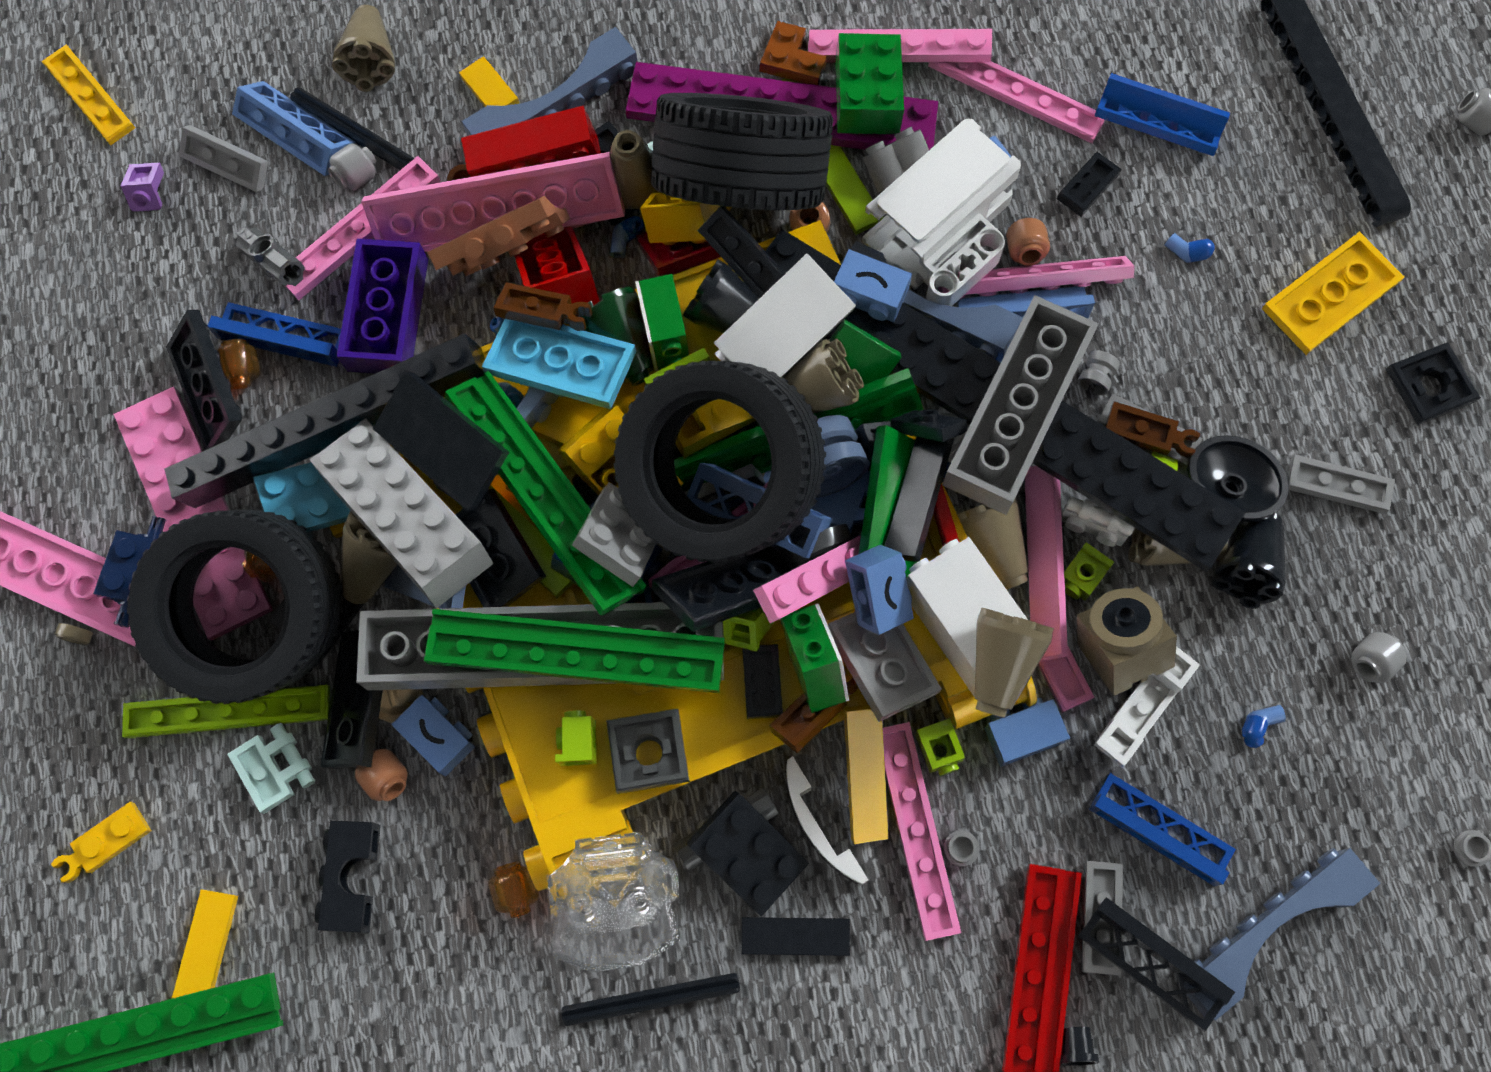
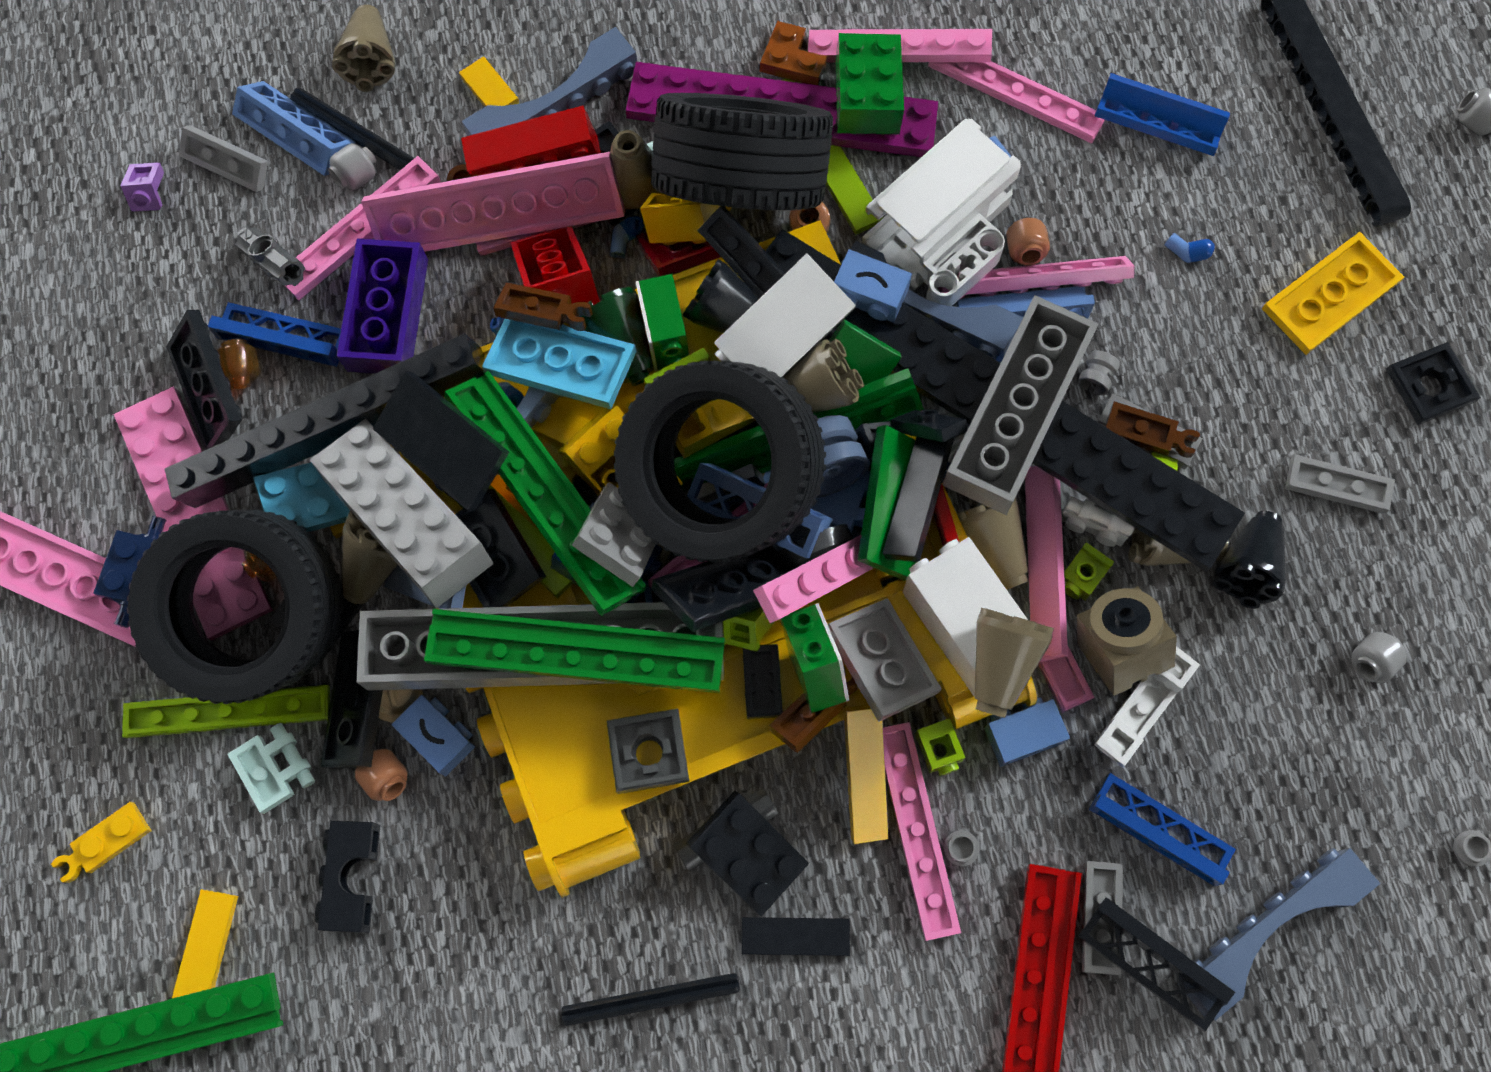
yellow tile [42,44,135,146] -> none
dark tan tile [54,623,93,646] -> none
nougat bracket [427,196,571,276] -> none
clear orange head [488,861,539,918] -> none
clear brick [546,832,680,972] -> none
lime brick [555,710,597,766] -> none
white slope [786,756,868,886] -> none
medium blue brick [845,545,914,635] -> none
light grey brick [862,126,929,193] -> none
black plate [1057,152,1122,217] -> none
black piece [1061,1027,1099,1066] -> none
black dish [1187,435,1289,522] -> none
blue arm [1242,705,1286,748] -> none

